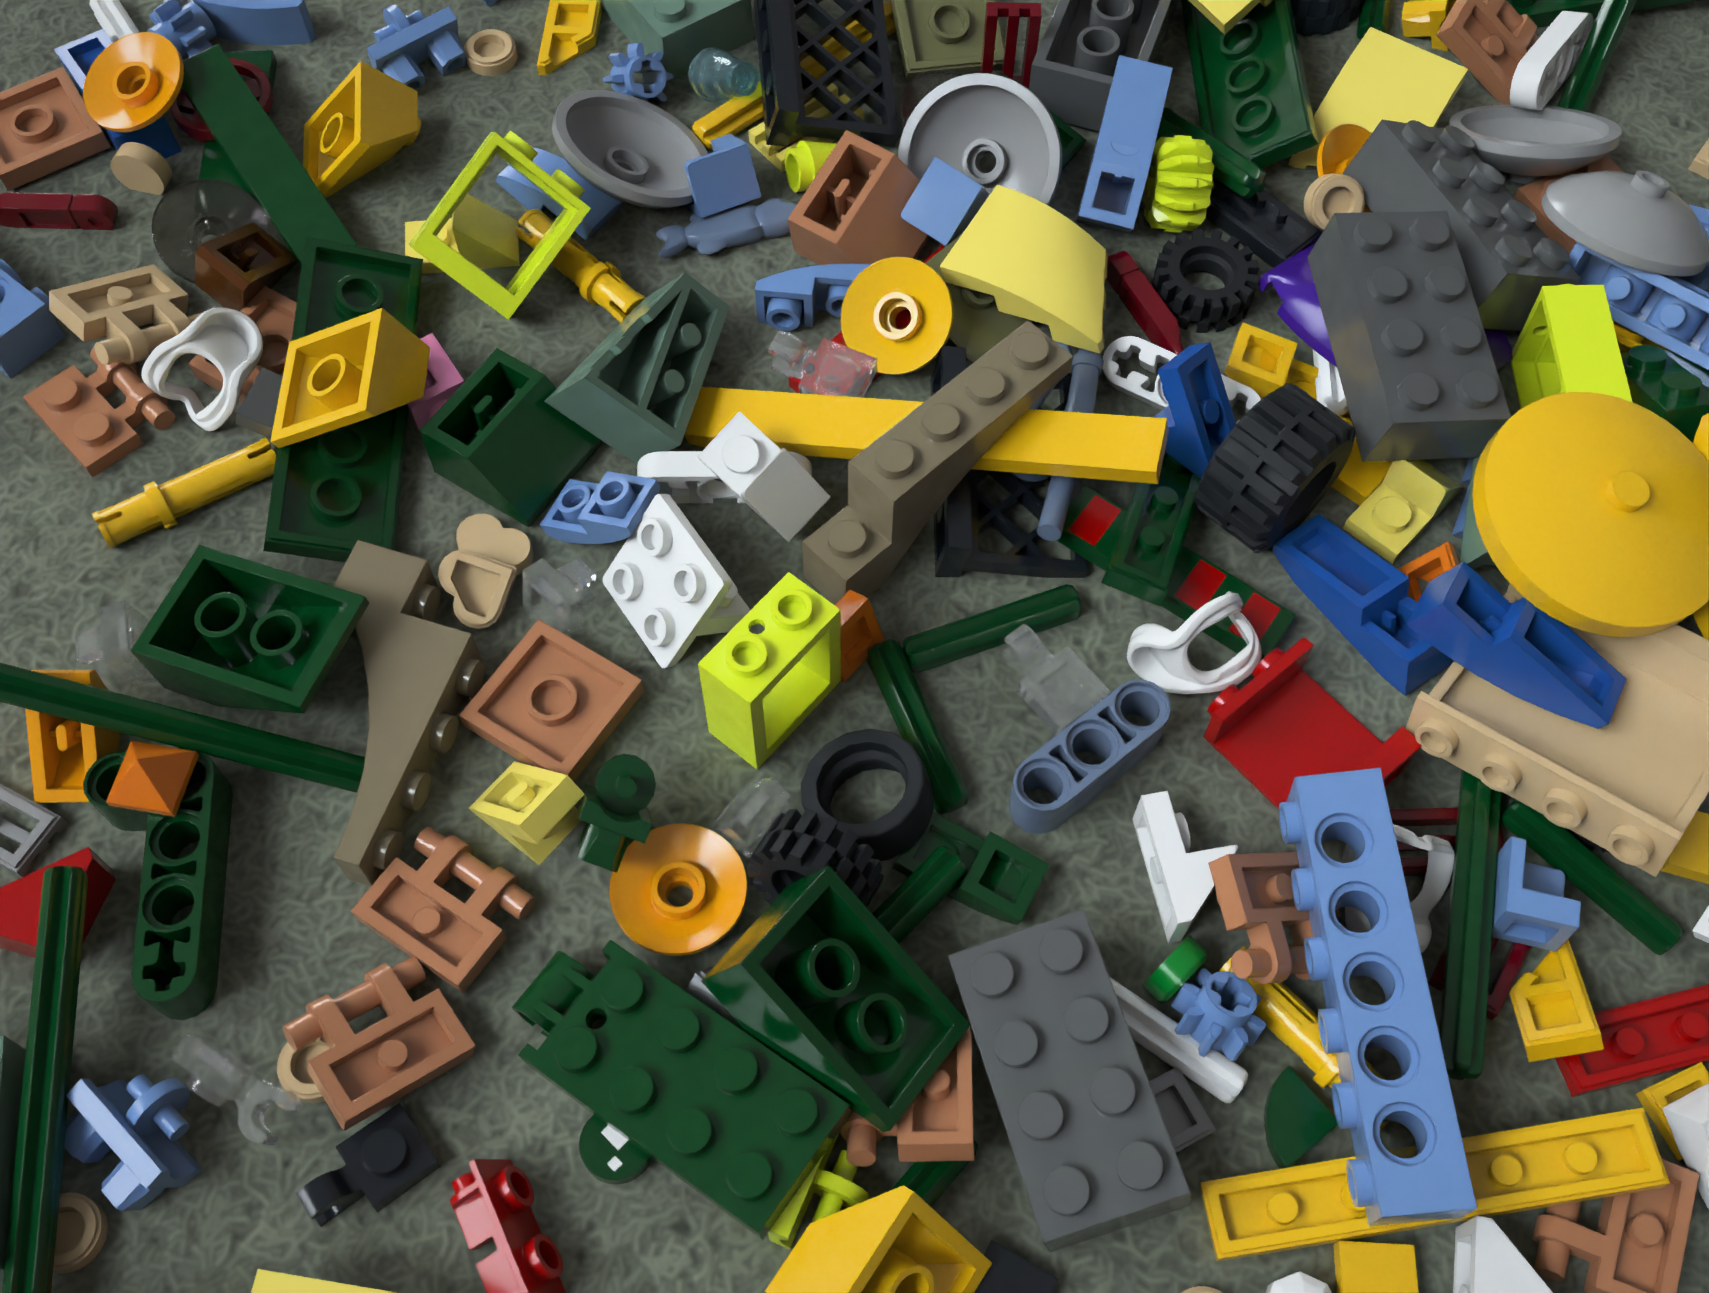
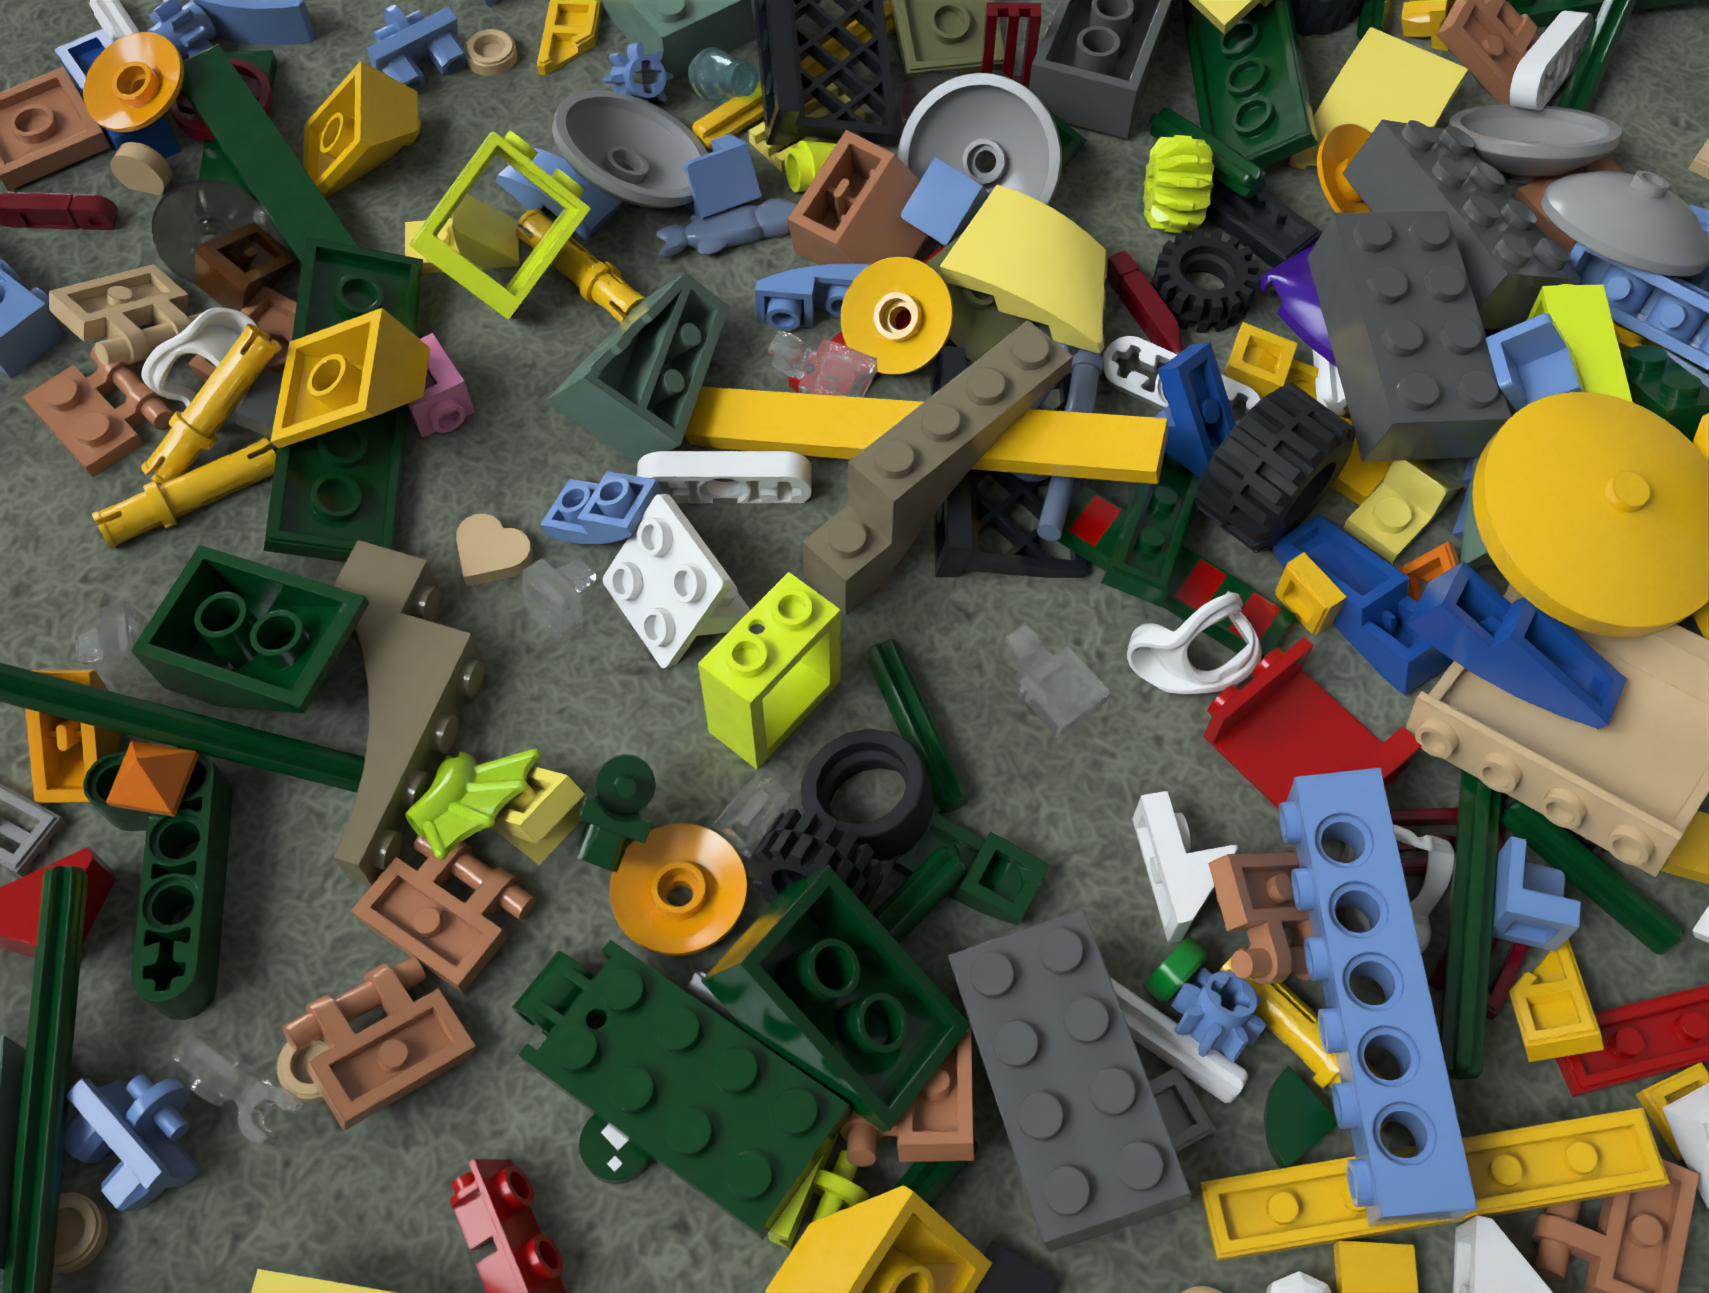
black plate [296,1103,441,1227] -> none
dark green slope [419,348,602,527] -> none
tan tile [438,549,519,629] -> none
nougat plate [459,619,644,782] -> none
white slope [697,411,831,543] -> none
orange tile [835,590,884,682] -> none
dark green axle [903,584,1082,673] -> none
sand blue beam [1008,679,1171,834] -> none
medium blue slope [1076,55,1173,234] -> none
tan tile [1304,173,1365,230] -> none
none -> yellow pin [141,323,282,485]
none -> lime arm [405,748,541,860]
none -> yellow tile [1275,552,1347,635]
none -> medium blue panel [1486,313,1585,412]

